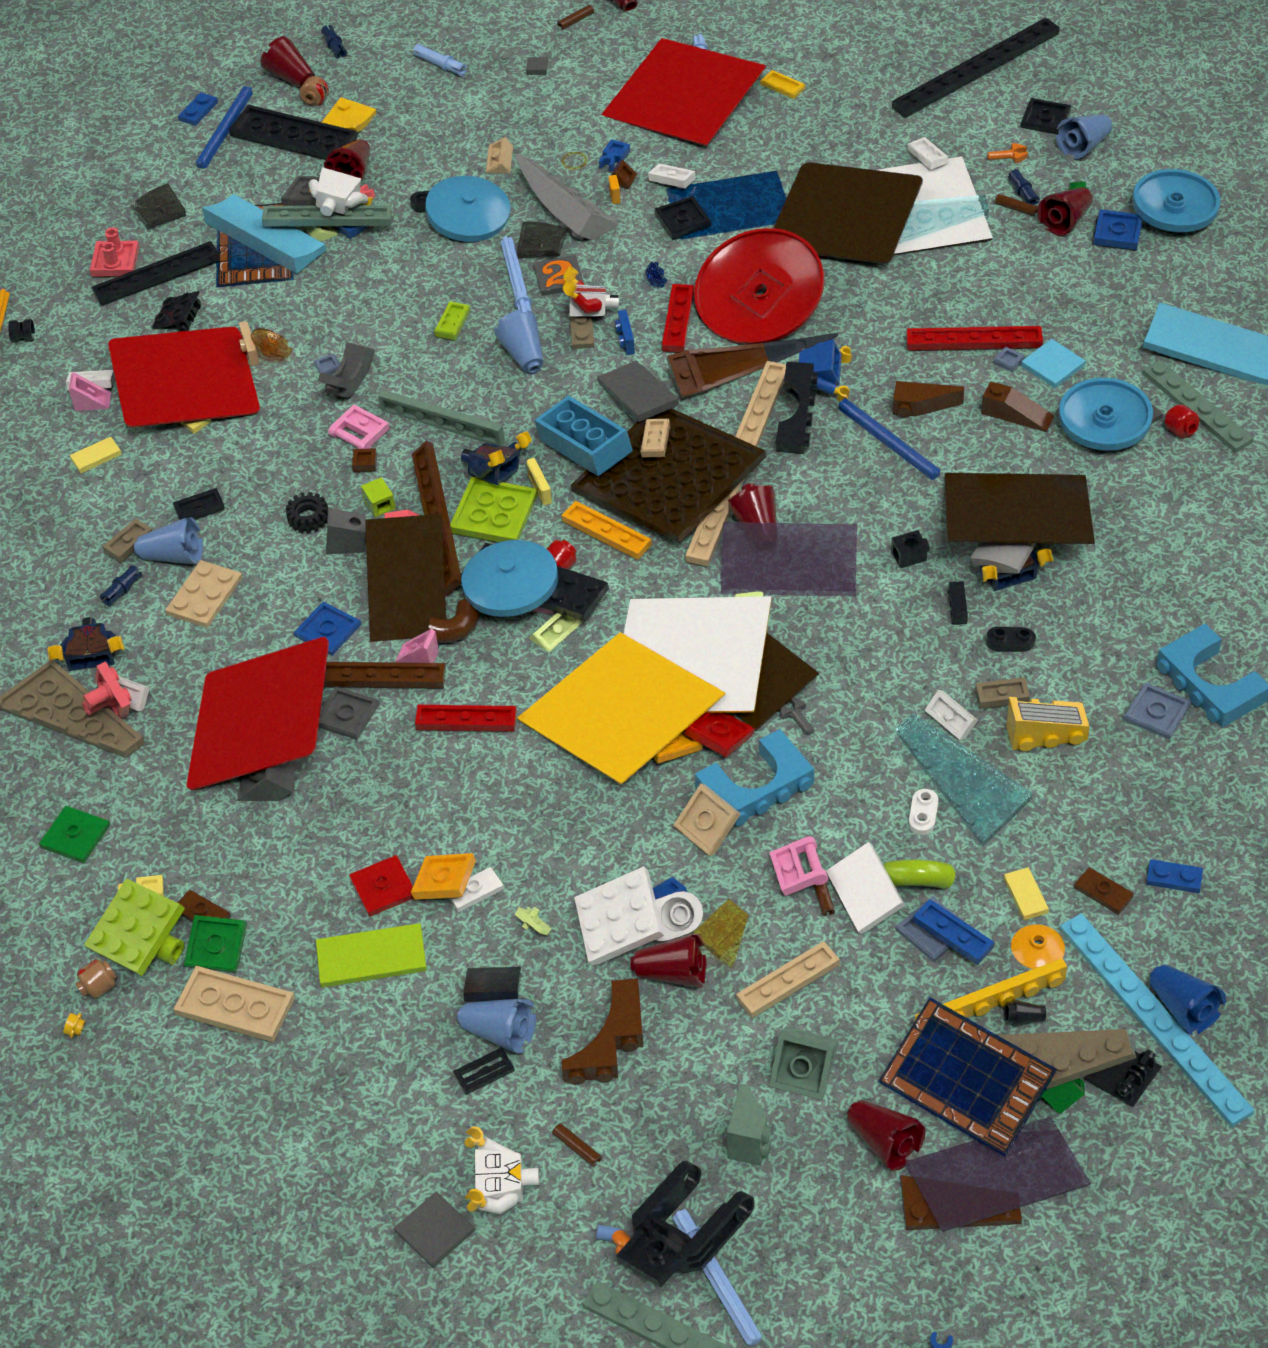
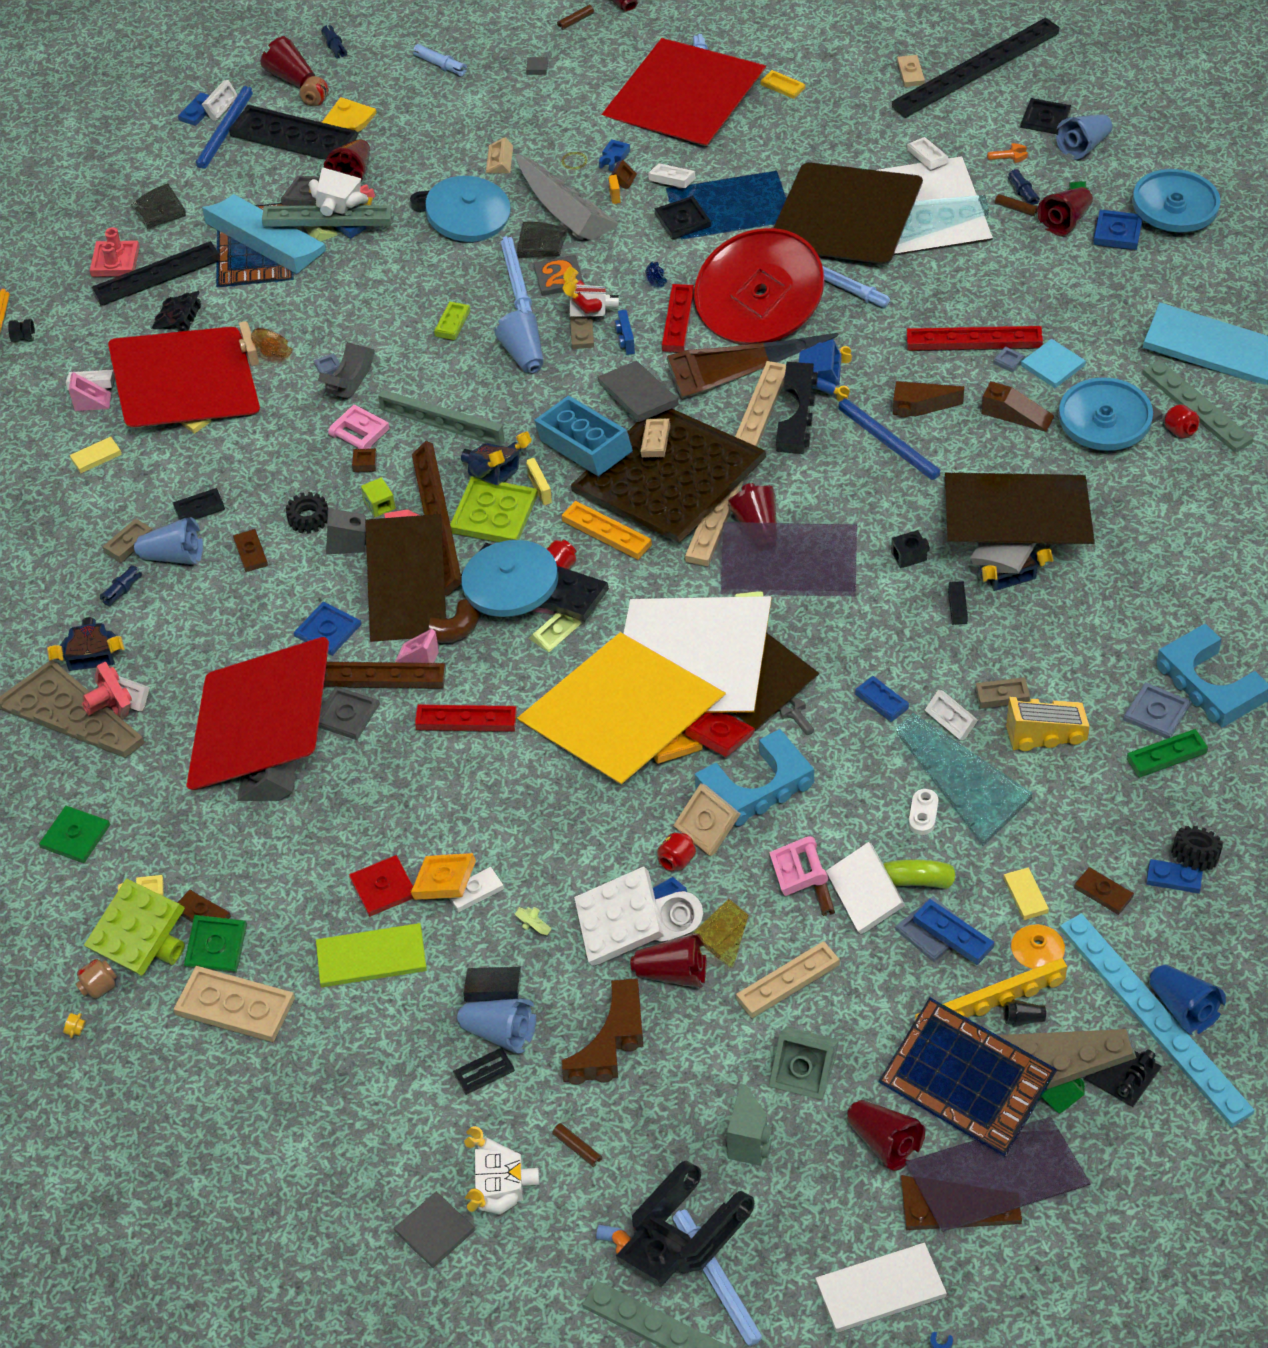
tan plate [165,560,243,628] -> none
black plate [986,626,1036,652] -> none
none -> white plate [202,80,237,121]
none -> reddish brown plate [233,529,268,572]
none -> red head [657,832,696,871]
none -> white tile [815,1243,947,1333]
none -> light blue axle [823,266,890,308]
none -> blue plate [855,676,909,722]
none -> tan plate [897,55,925,87]
none -> green plate [1127,729,1208,778]
none -> black tyre [1171,826,1223,871]

